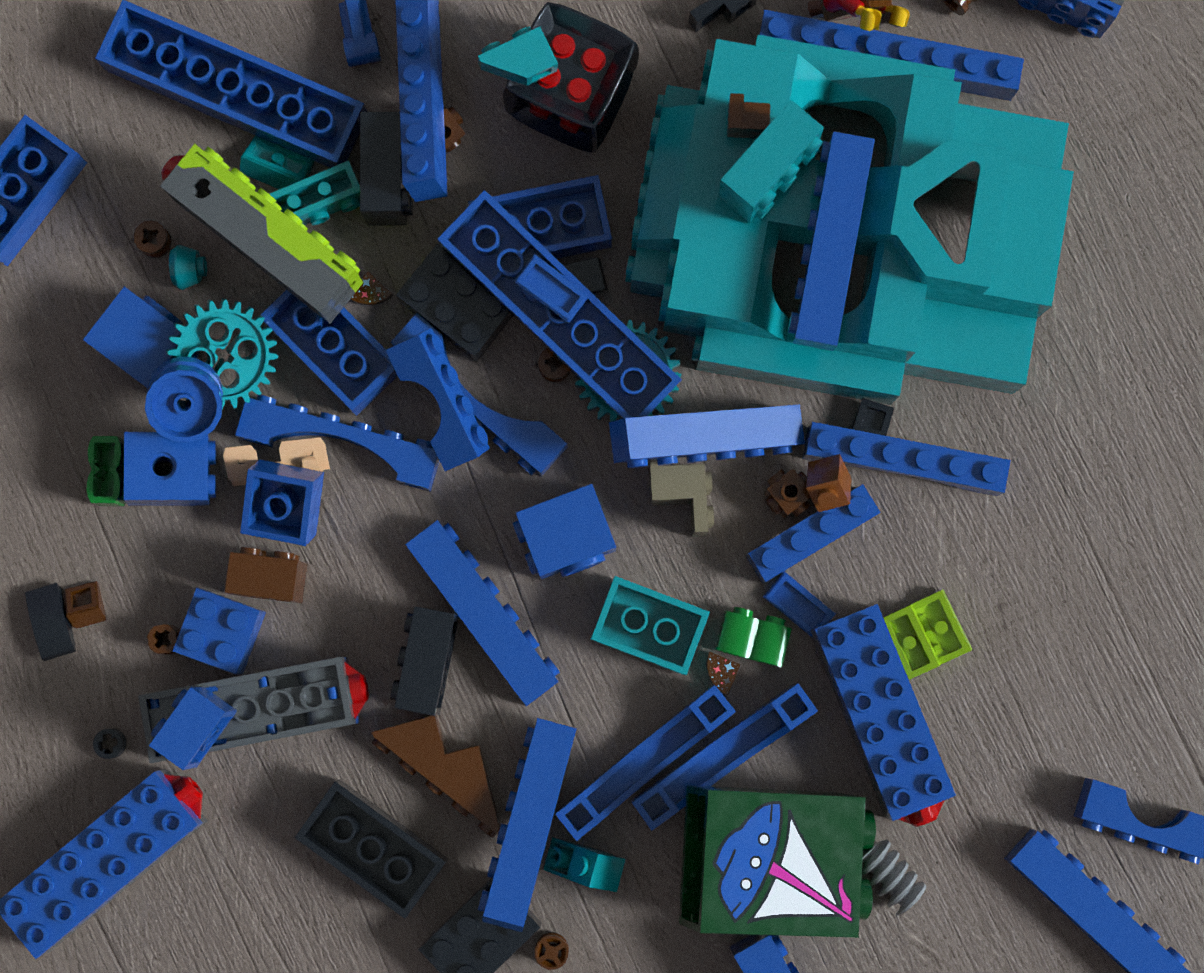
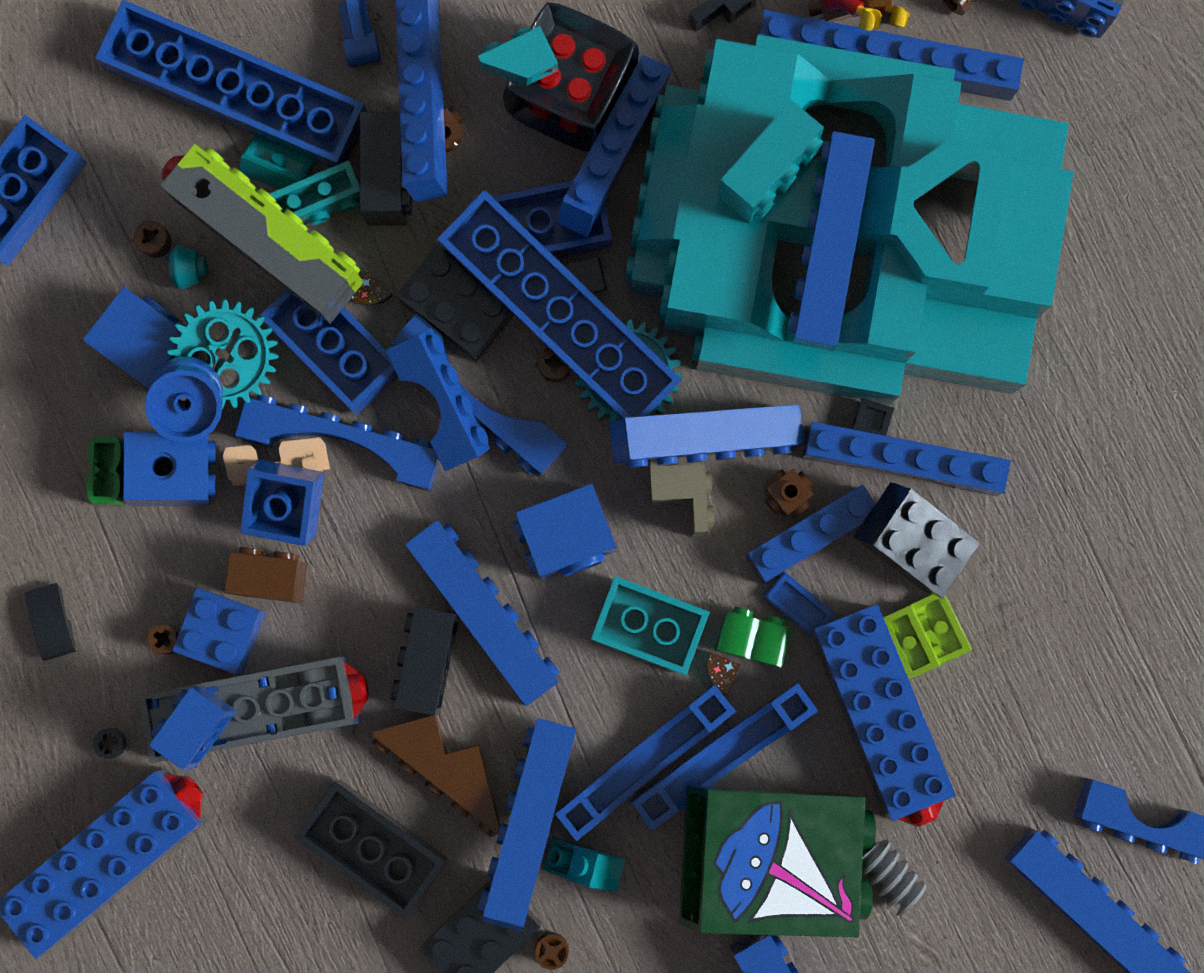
reddish brown slope [64,581,106,628] -> none
blue tile [514,254,590,324] -> none
reddish brown panel [727,93,771,139] -> none
dark orange brick [806,454,852,512] -> none
none -> blue brick [557,54,672,237]
none -> brick [853,482,980,599]

